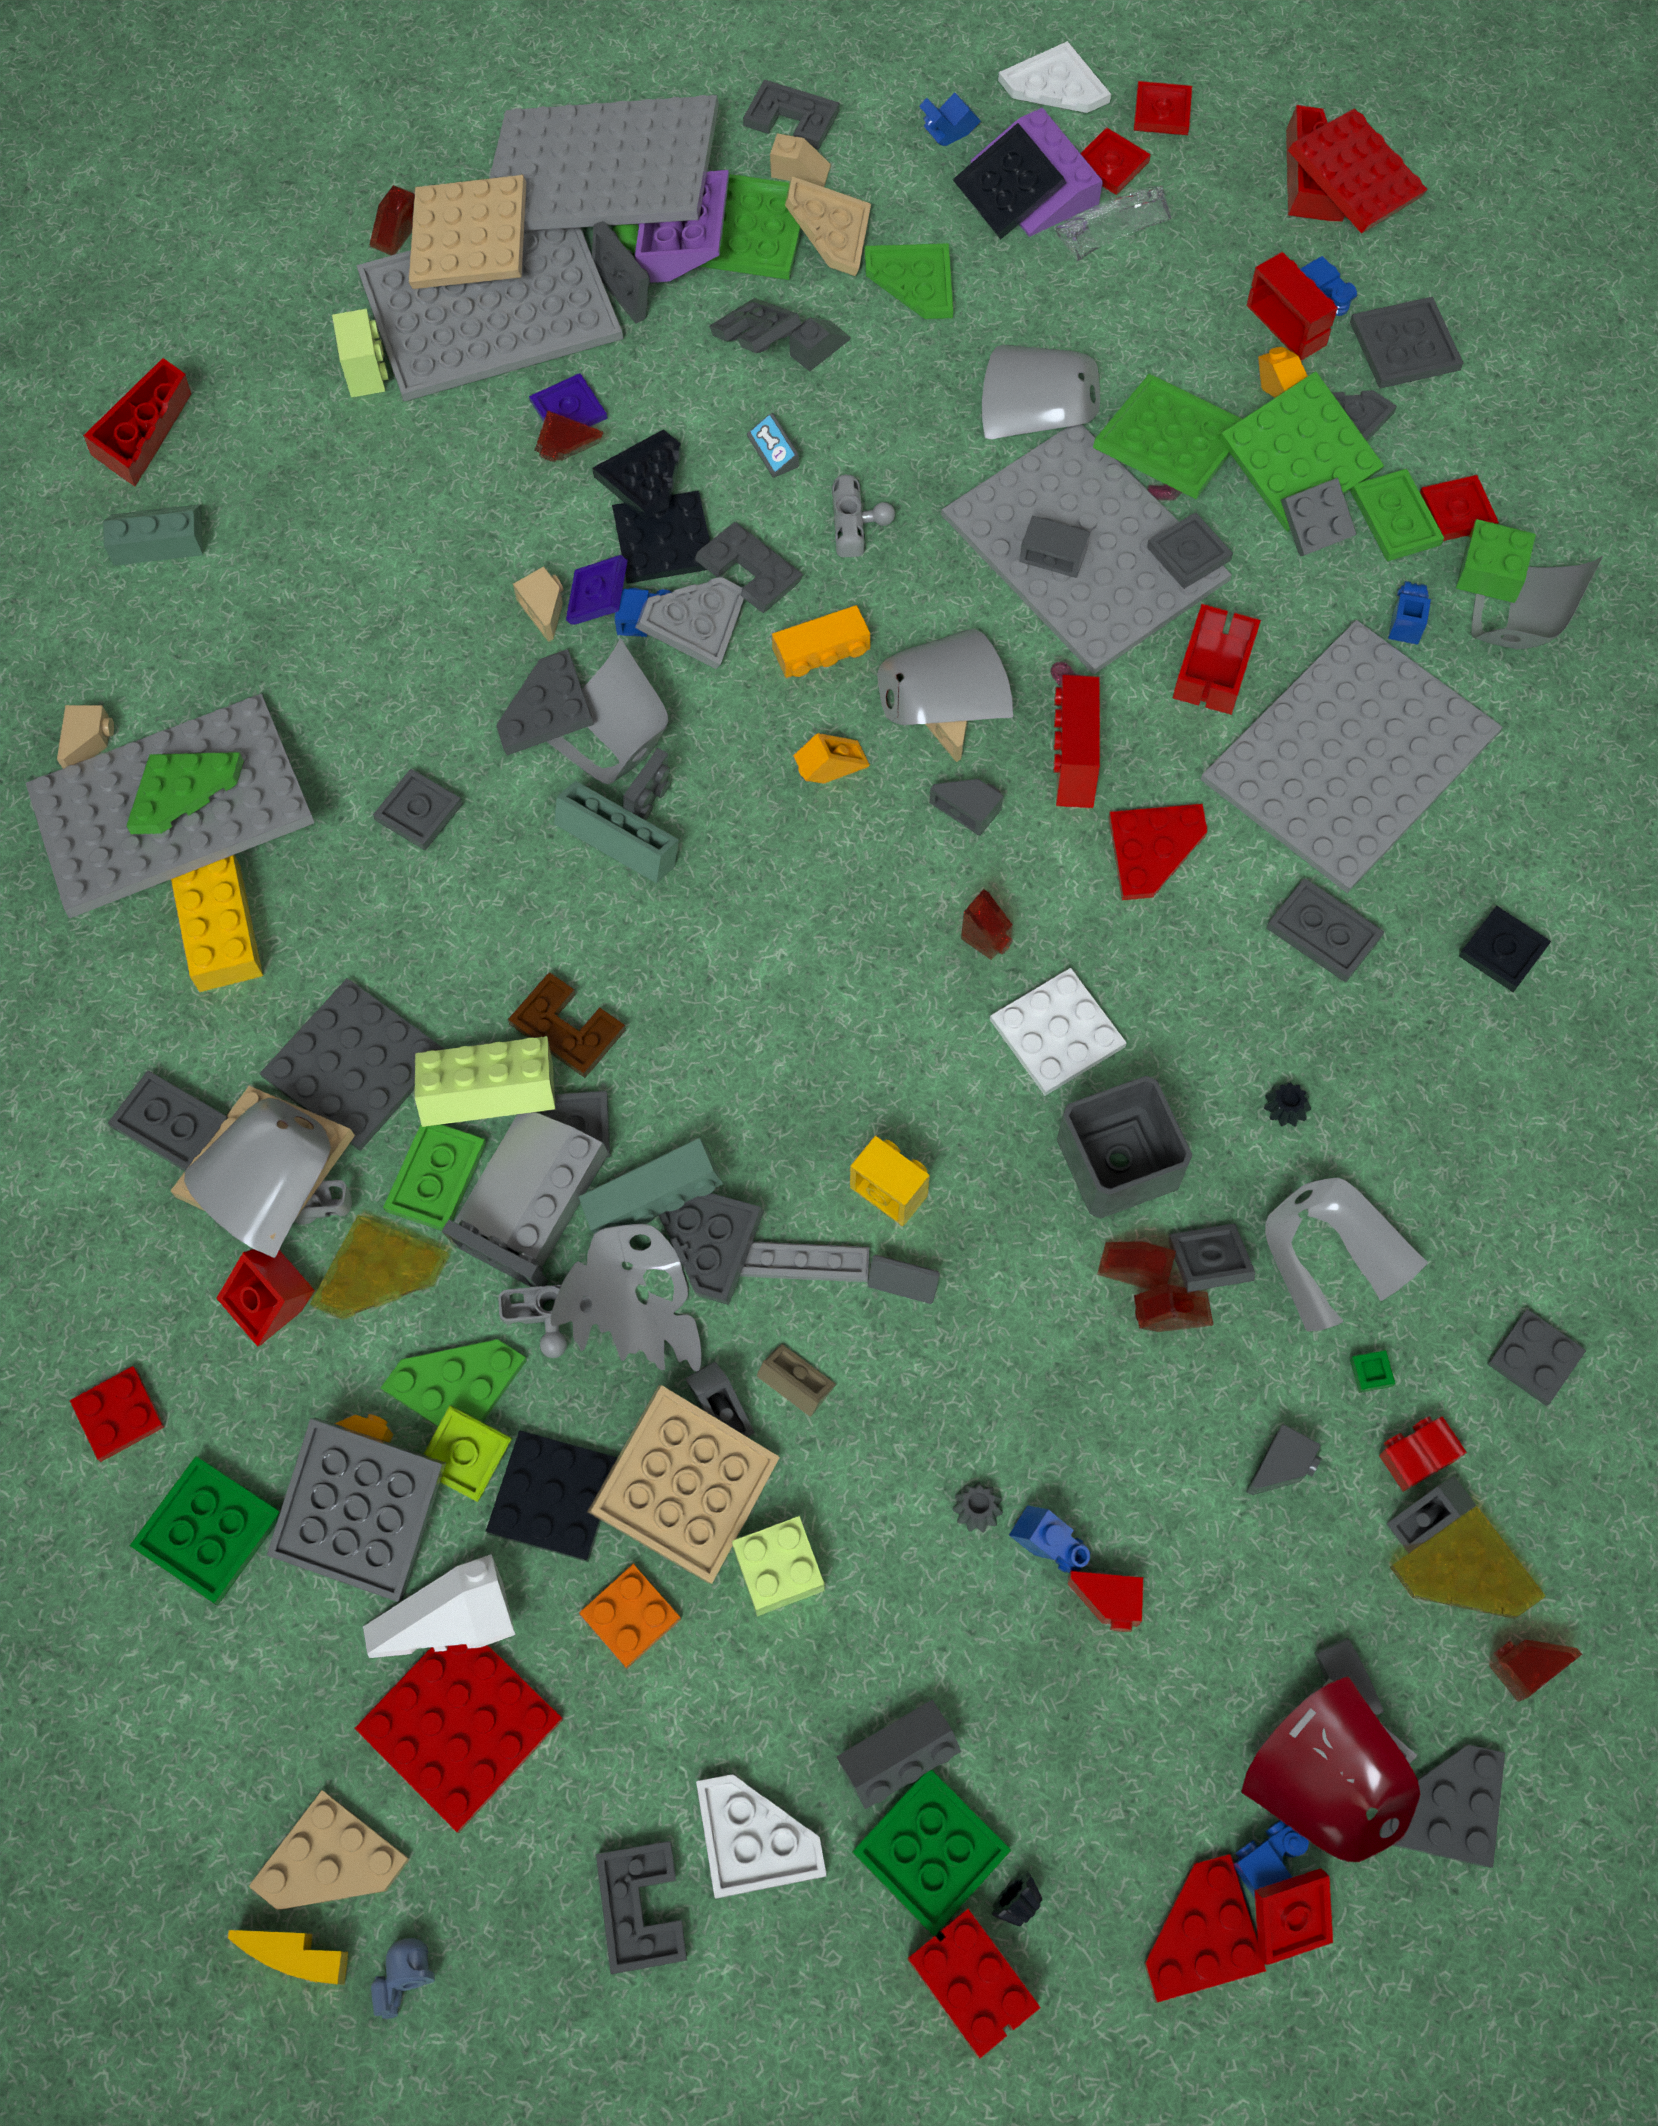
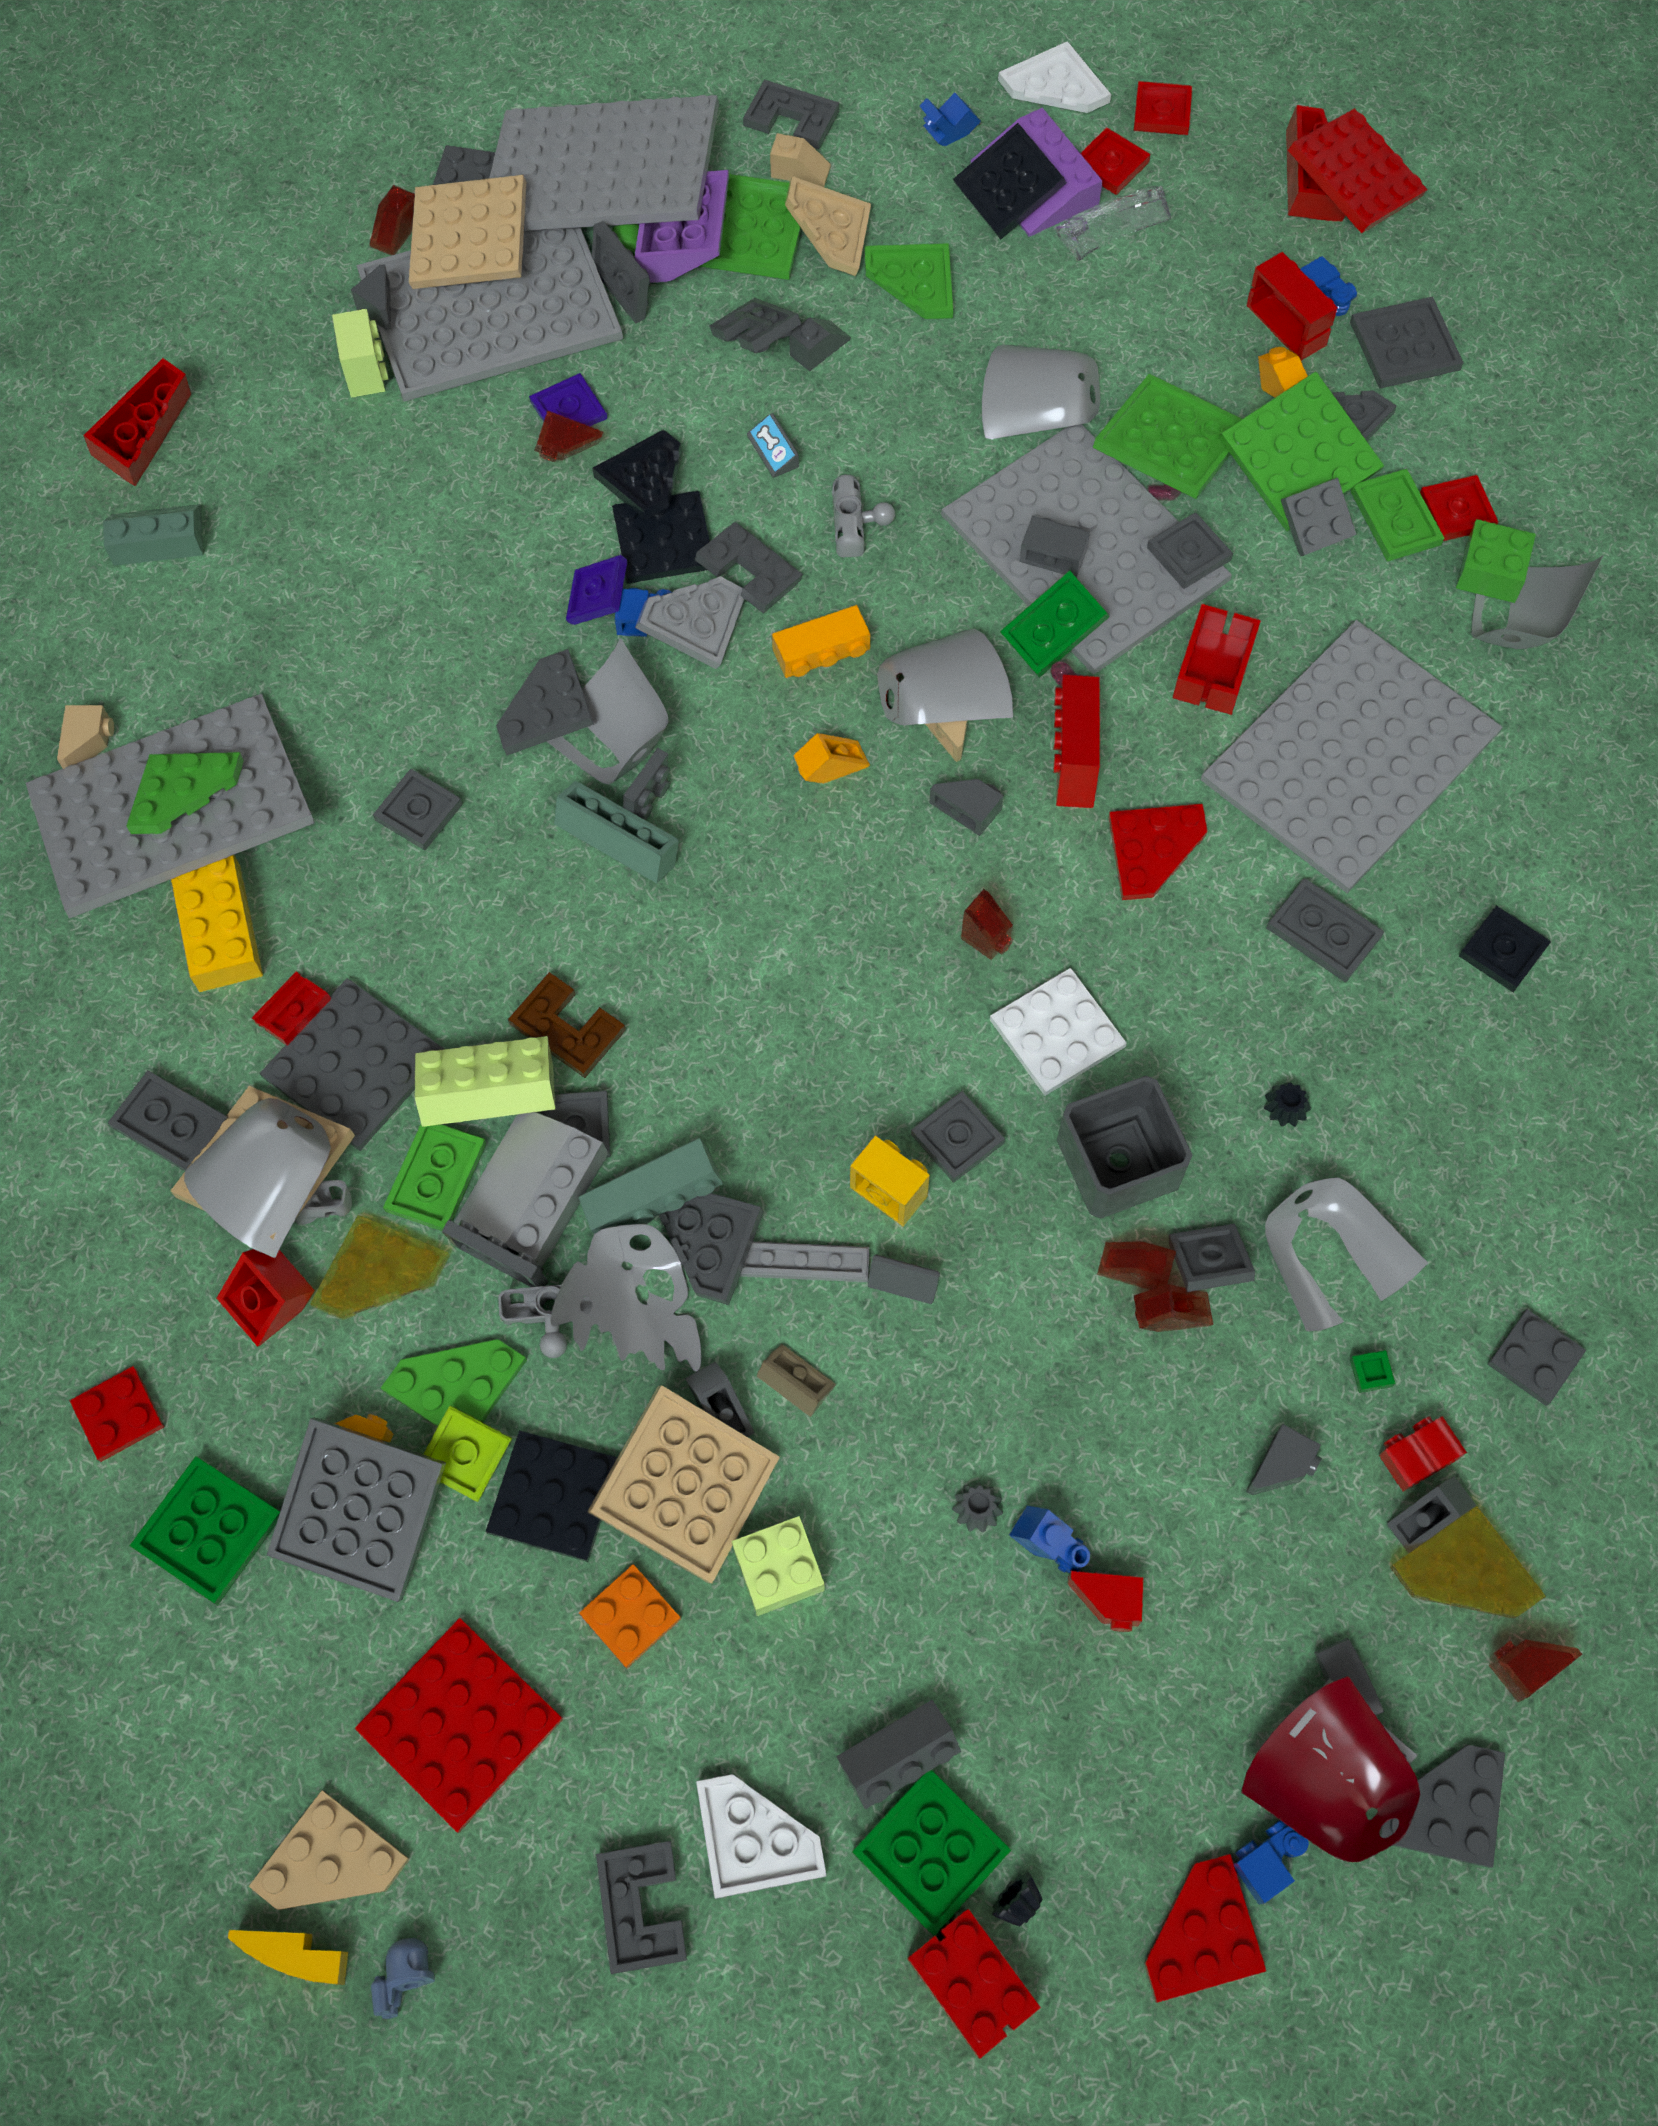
white wedge [363,1554,515,1658] -> none
tan slope [513,567,563,642] -> none
red plate [1254,1868,1333,1965] -> none
blue brick [1388,581,1431,645] -> none
none -> red plate [252,971,332,1046]
none -> dark grey slope [351,265,391,330]
none -> dark grey plate [433,145,495,185]
none -> dark grey plate [911,1091,1005,1183]
none -> green plate [1000,570,1110,678]

